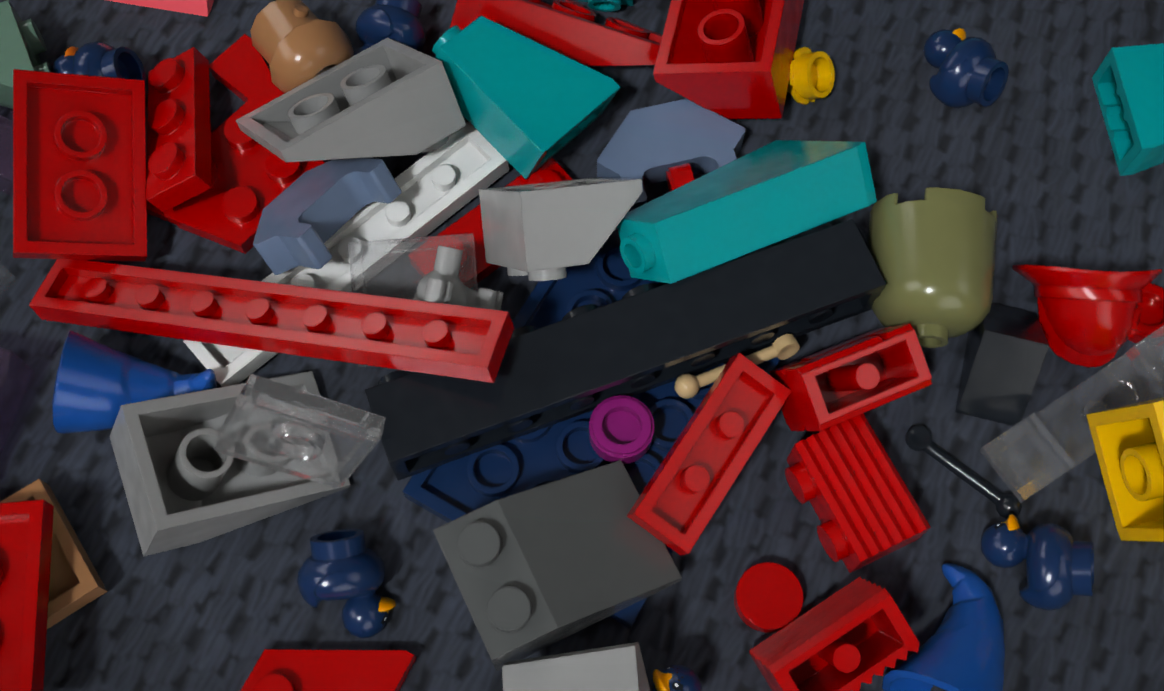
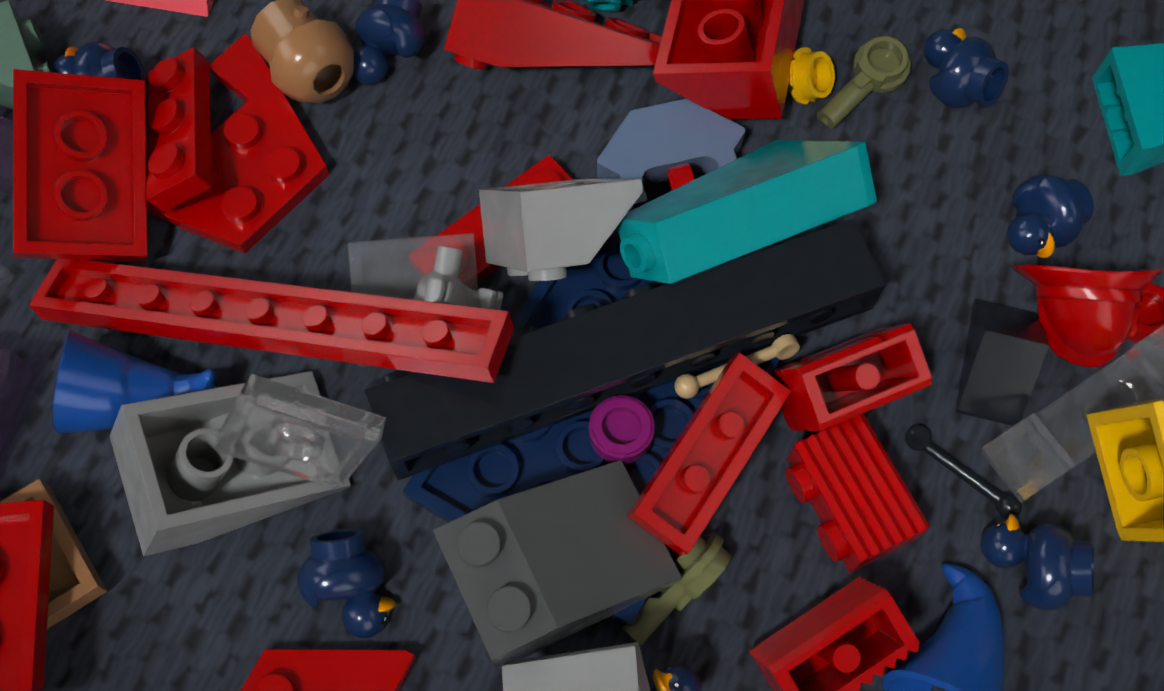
white plate [183,122,509,387] -> none
light grey slope [236,37,467,162] -> none
sand blue piece [253,157,402,275] -> none
teal slope [432,16,620,179] -> none
red tile [734,562,803,633] -> none
olive cylinder [869,187,998,348] -> none
none -> olive plate [622,532,732,646]
none -> olive plate [817,36,911,129]
none -> dark blue animal [1007,174,1094,258]

